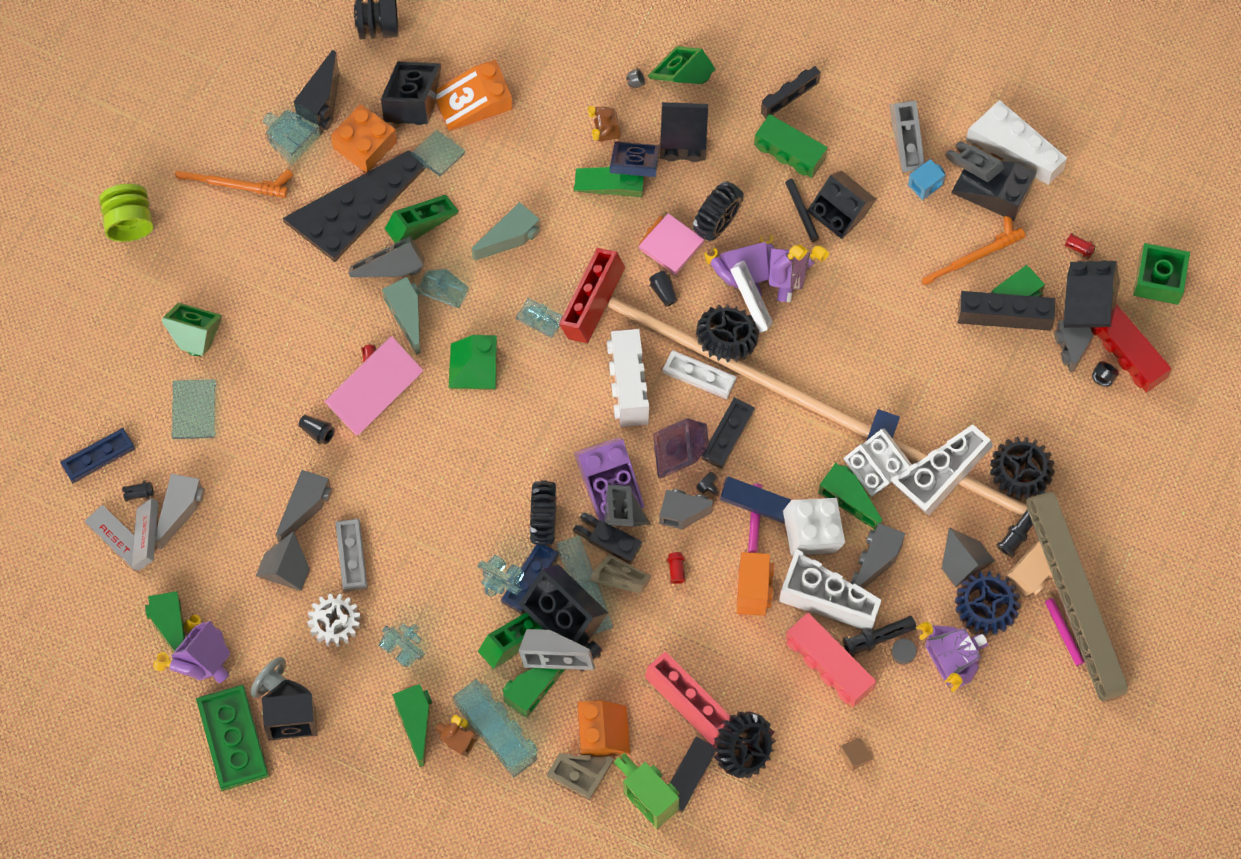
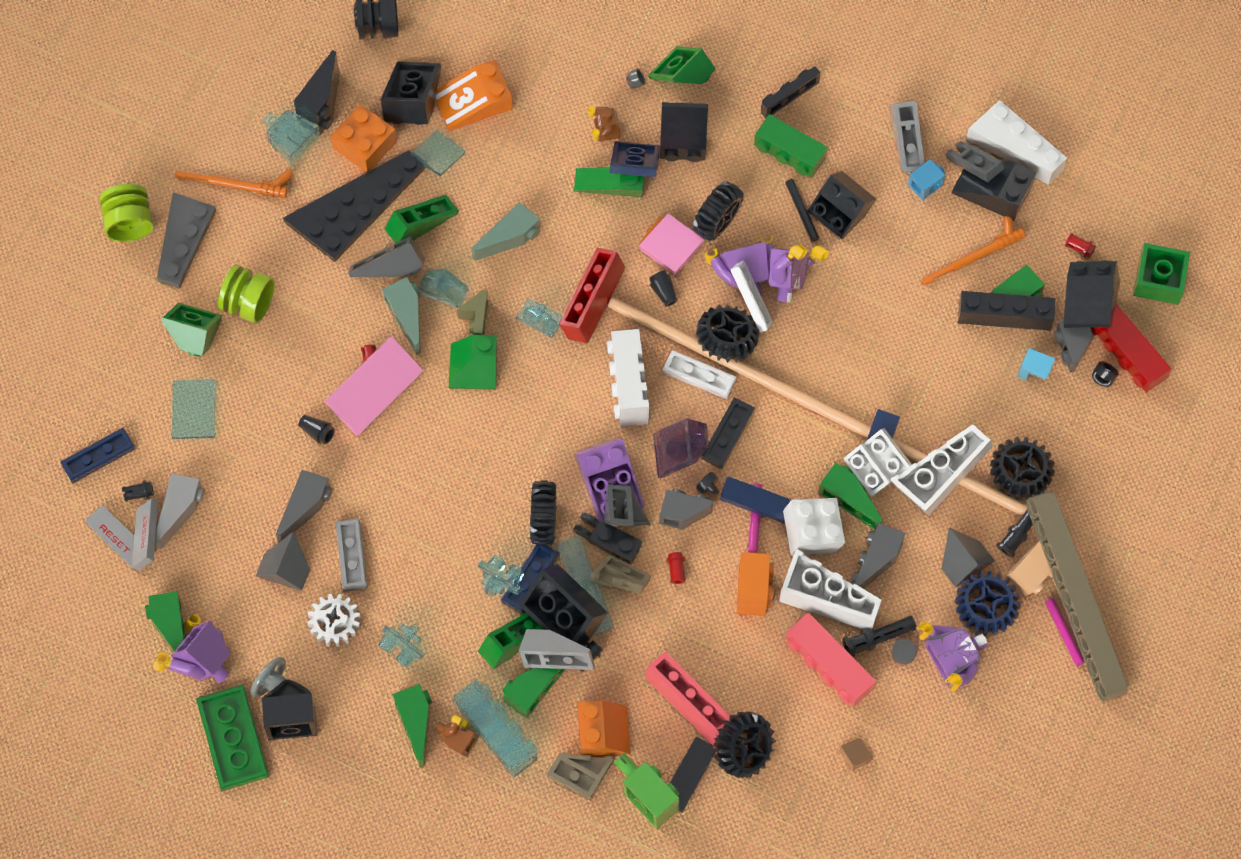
none -> dark grey wing [157,192,216,289]
none -> lime wheel [218,264,275,324]
none -> olive slope [457,290,488,335]
none -> medium azure panel [1018,348,1055,380]

